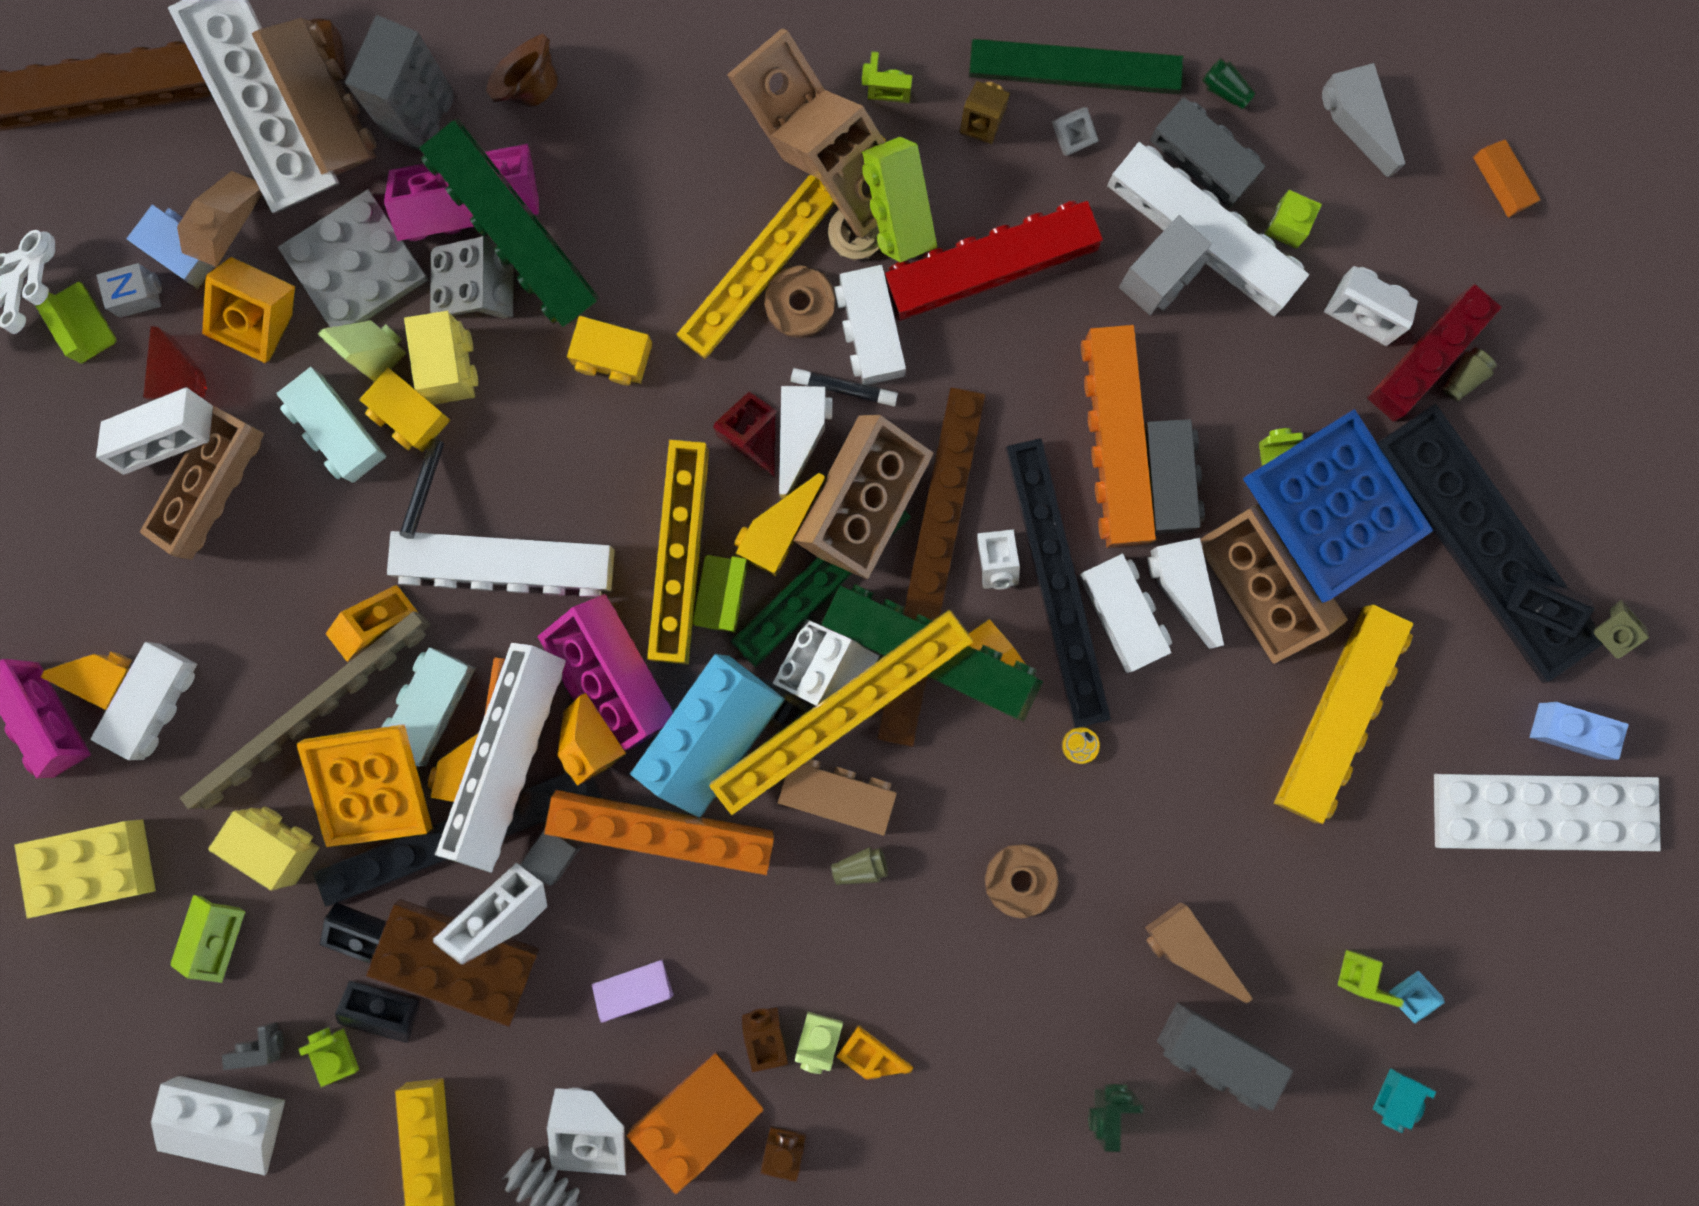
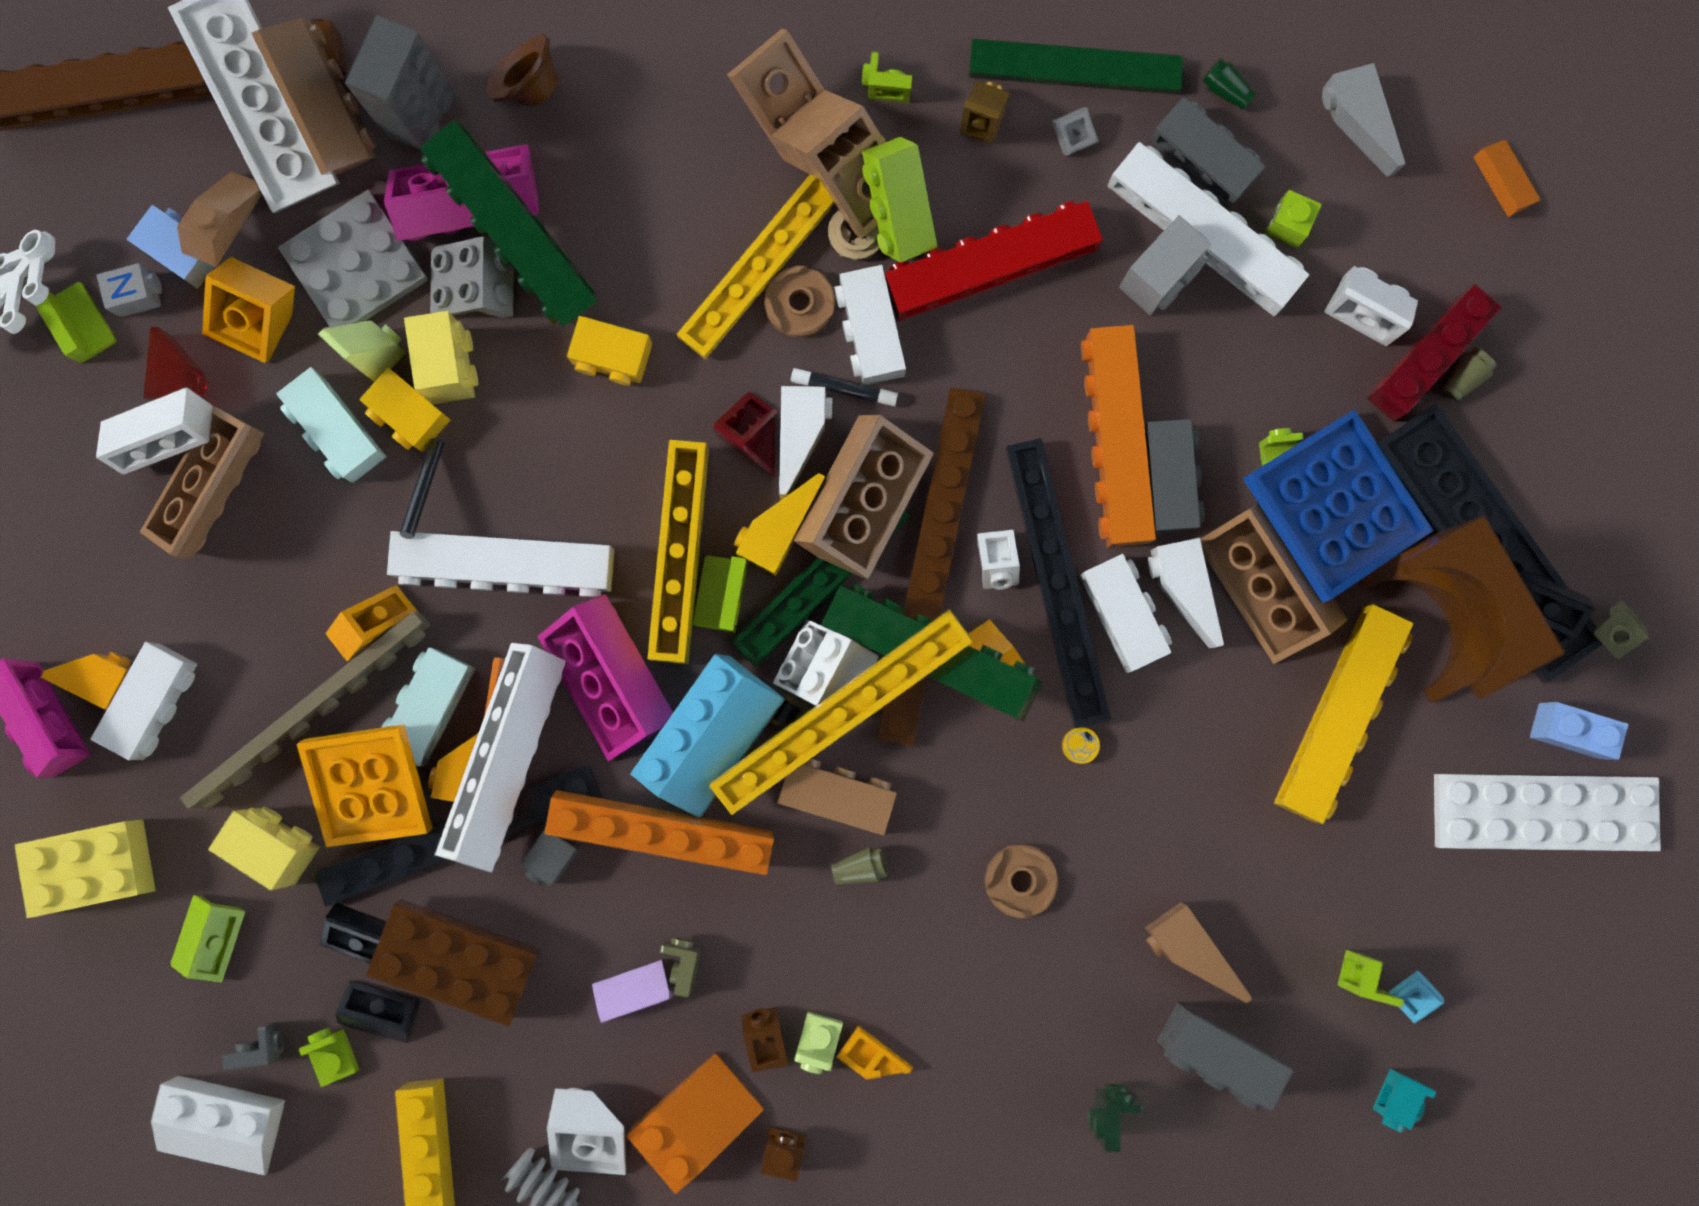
white slope [433,863,547,964] -> none
light orange slope [557,693,626,786] -> none
none -> olive bracket [660,937,701,997]
none -> reddish brown piece [1359,516,1564,703]

